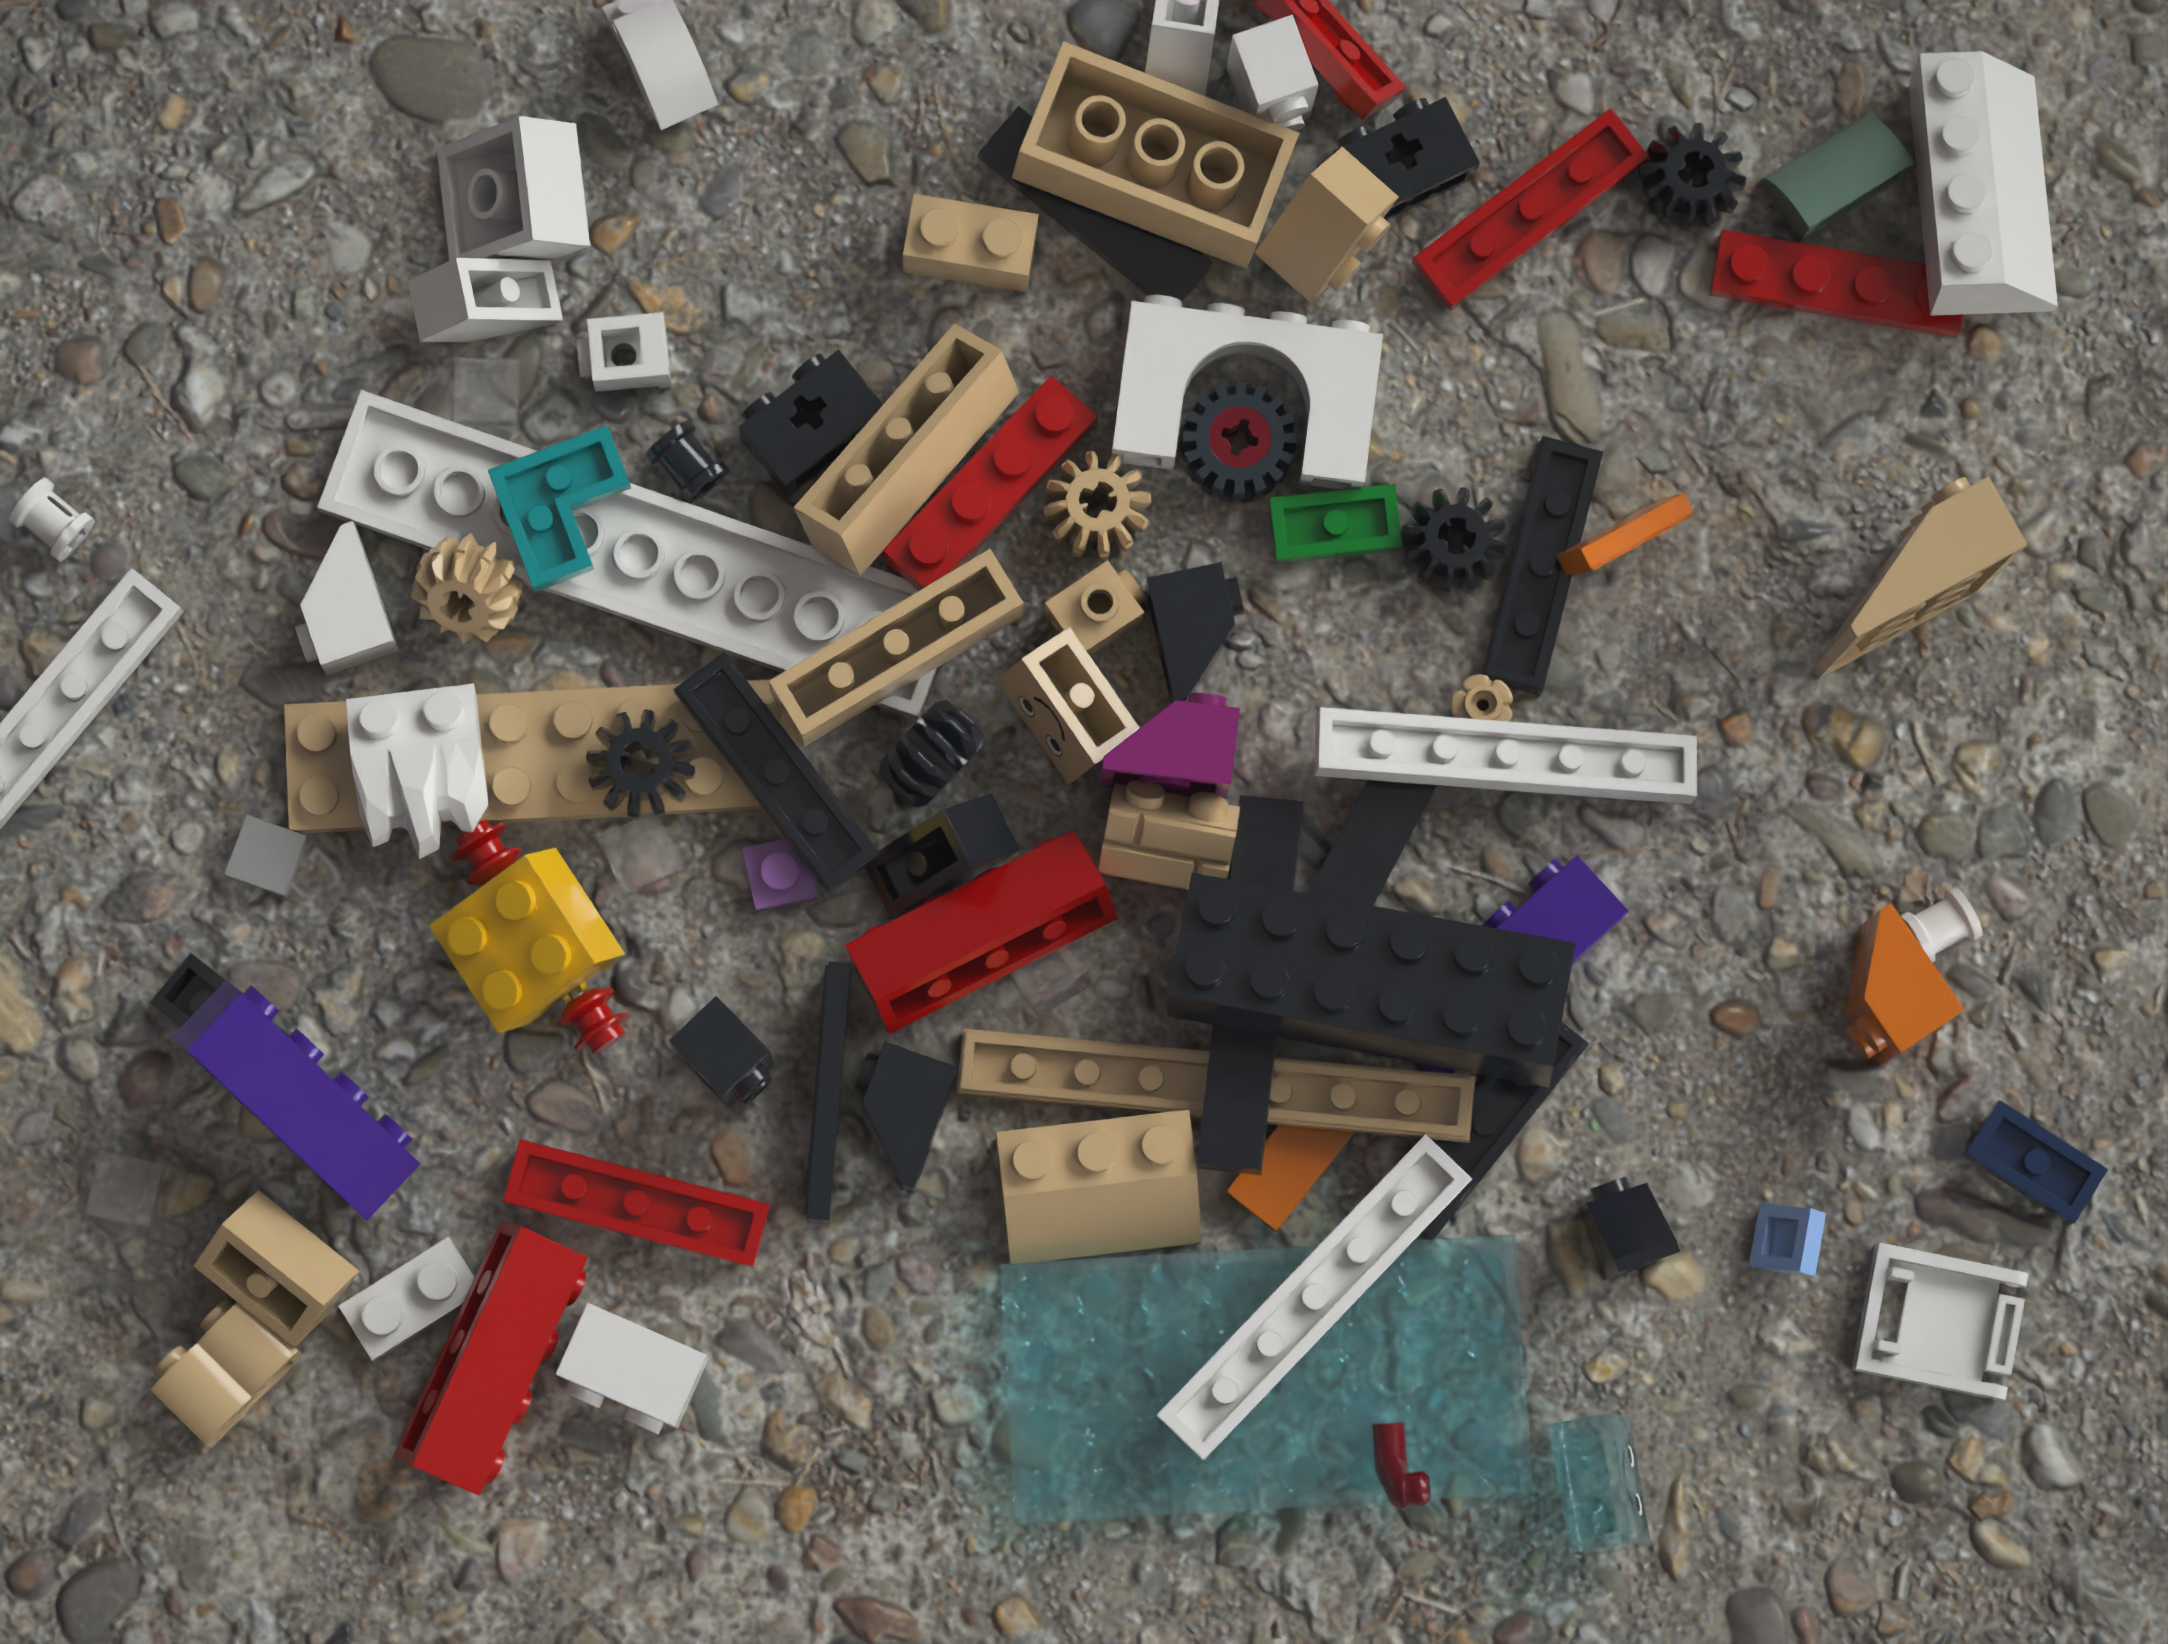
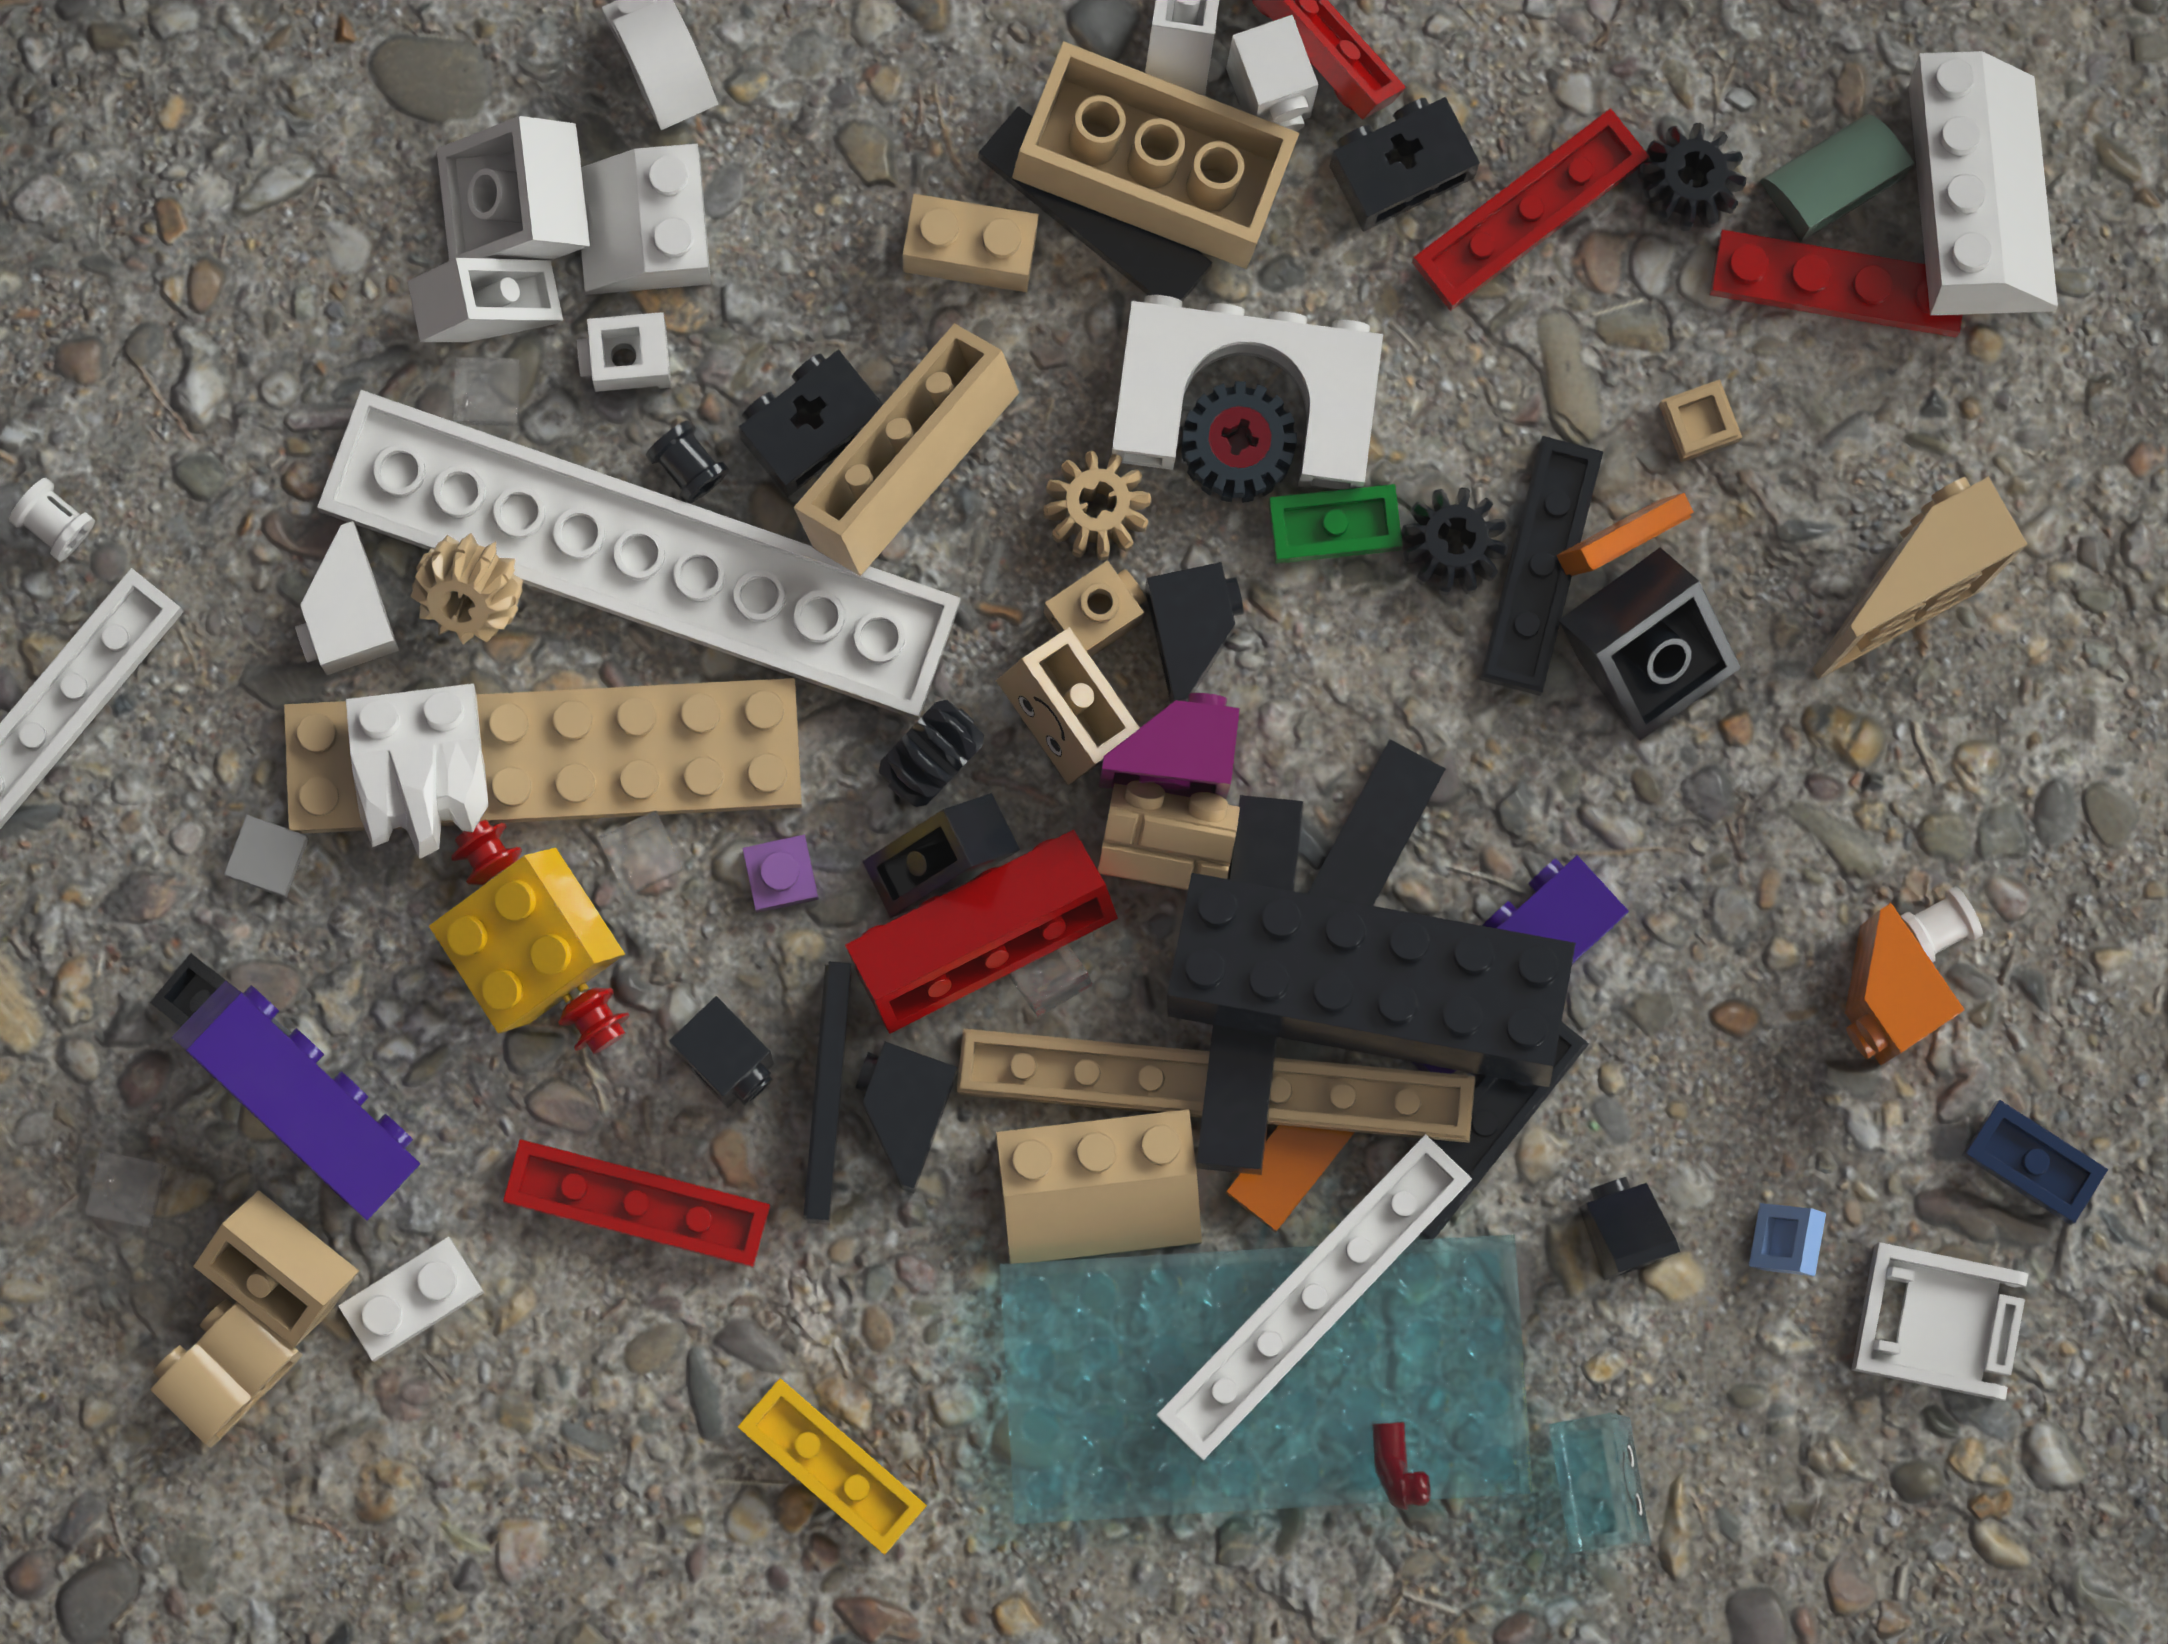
red brick [393,1219,588,1496] -> none
teal plate [488,425,631,592] -> none
white brick [556,1302,709,1435] -> none
black gear [586,709,696,820] -> none
black tile [673,651,880,894] -> none
tan brick [769,549,1024,747] -> none
red plate [882,376,1098,591] -> none
tan brick [1254,147,1399,303] -> none
white plate [1315,707,1697,804] -> none
tan plate [1451,674,1513,722] -> none
none -> white slope [581,143,711,295]
none -> yellow plate [738,1378,927,1555]
none -> black slope [1559,547,1741,741]
none -> tan tile [1659,379,1742,462]

